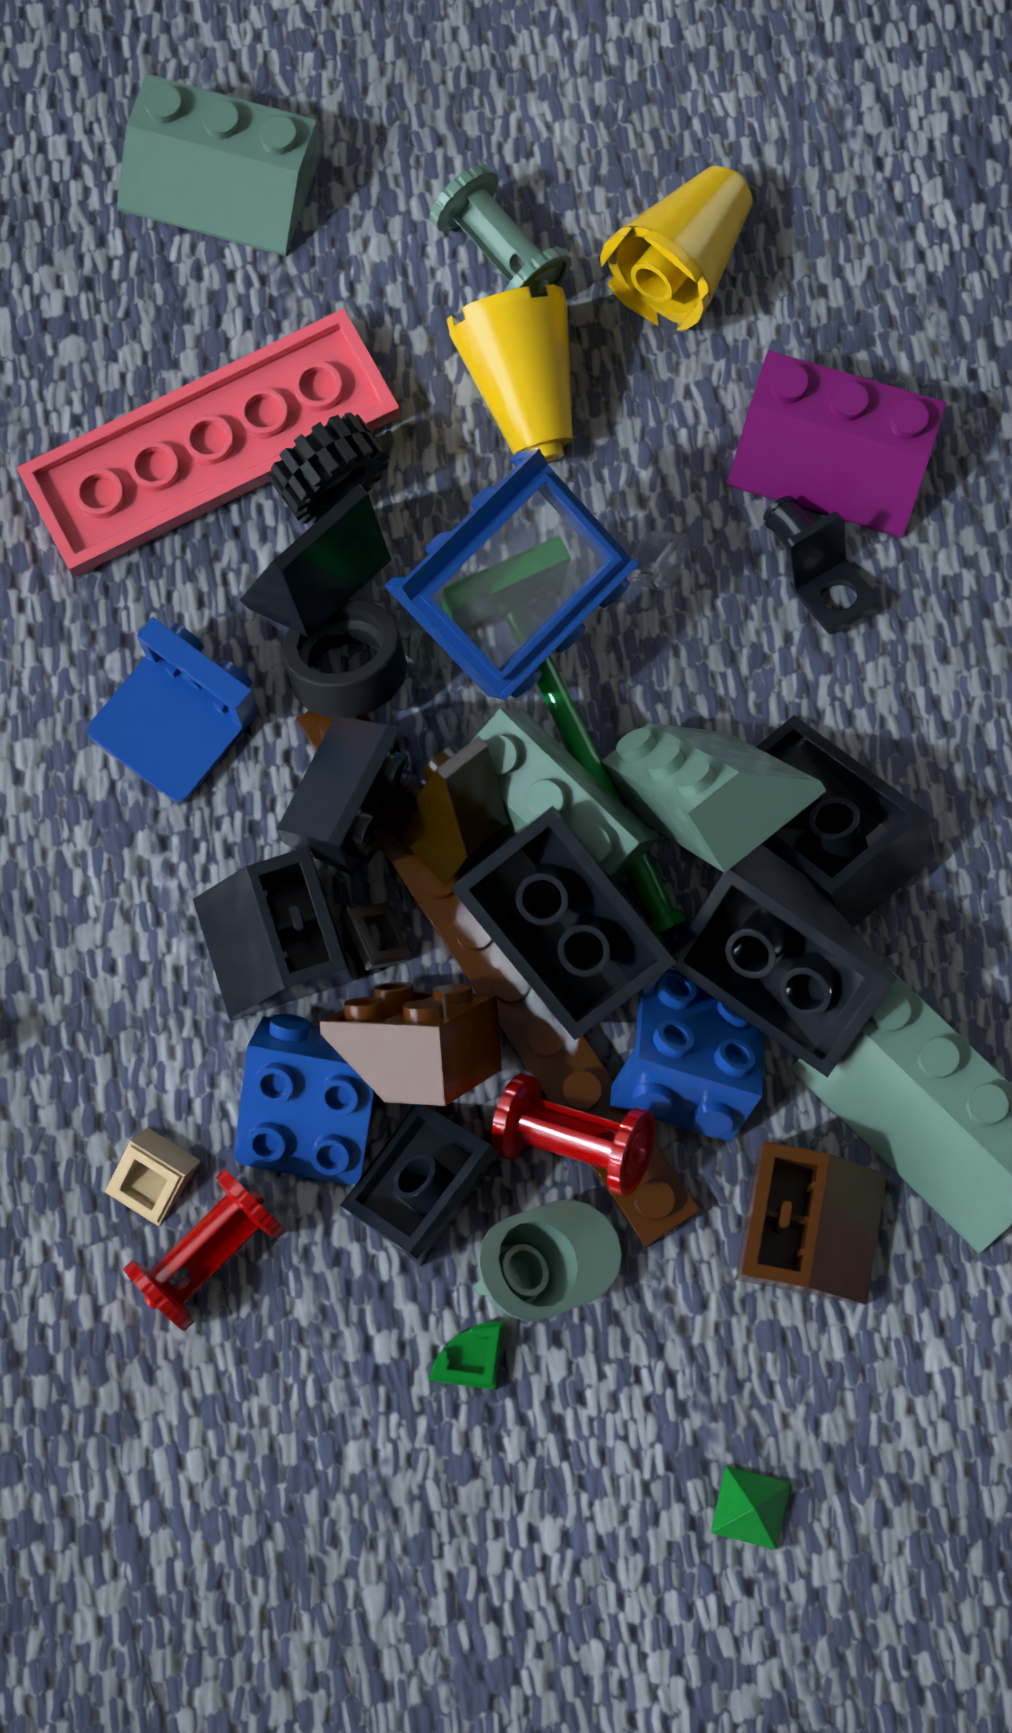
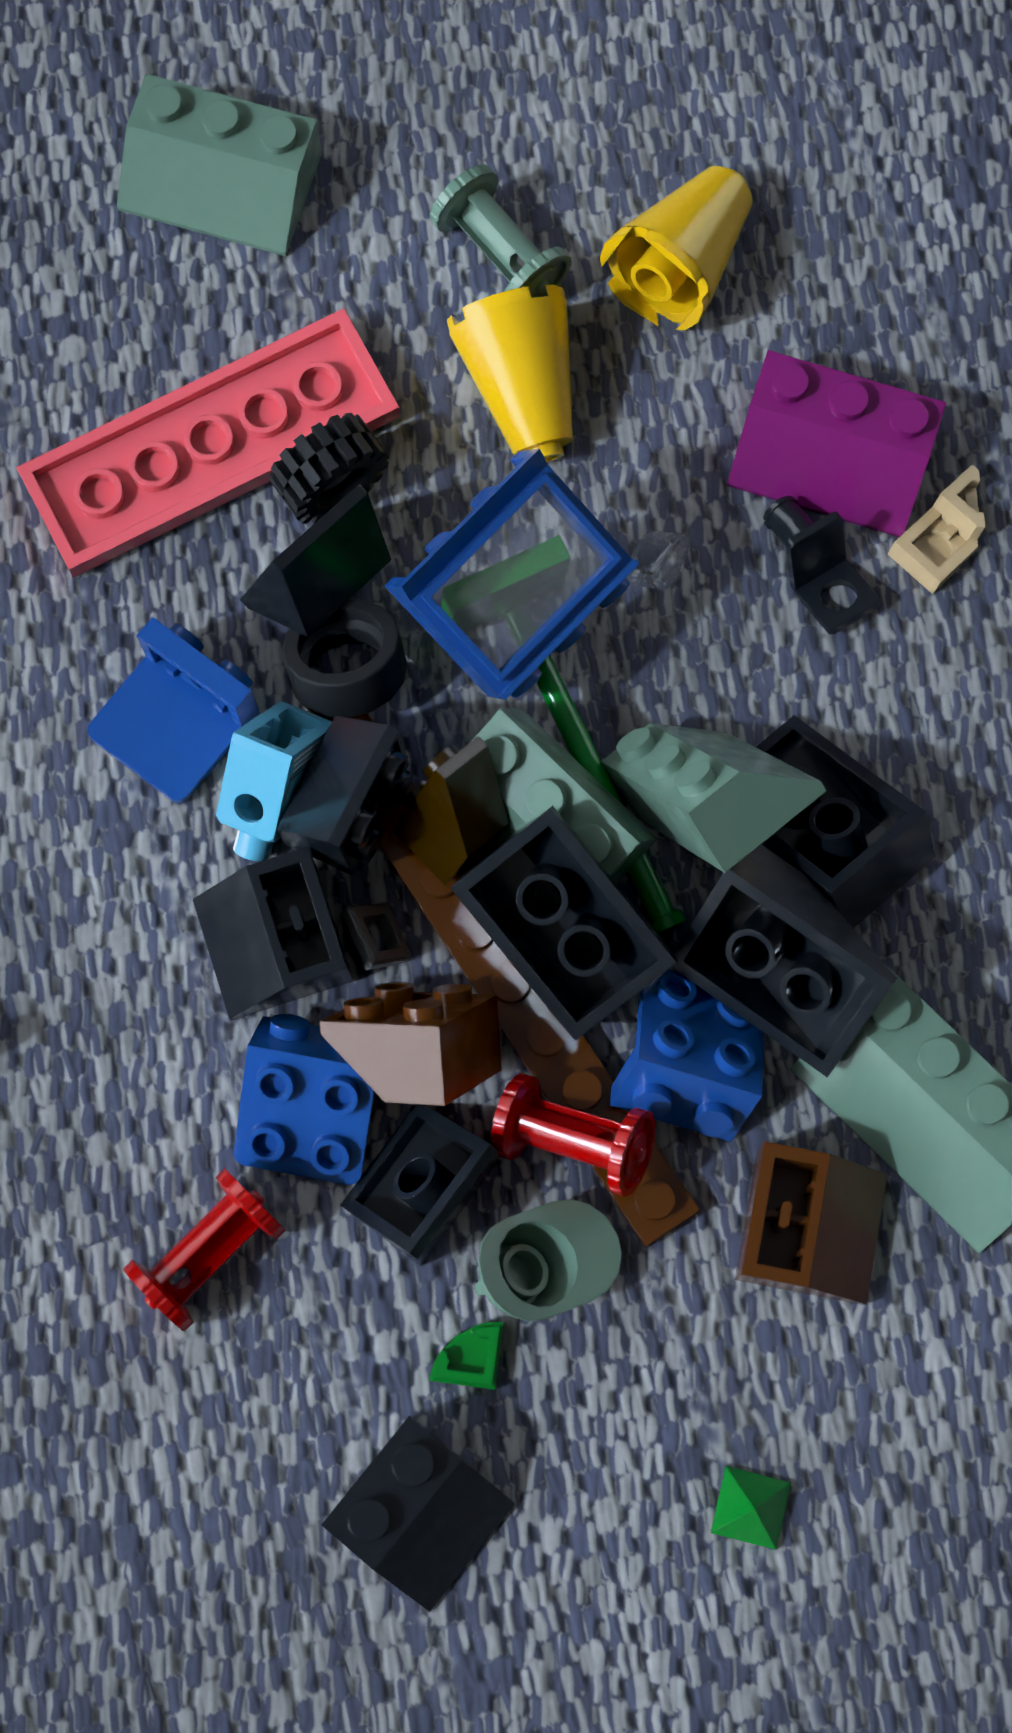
tan slope [105,1127,201,1226] -> none
none -> medium azure torso [216,701,332,862]
none -> black slope [321,1416,515,1612]
none -> tan slope [888,465,986,594]

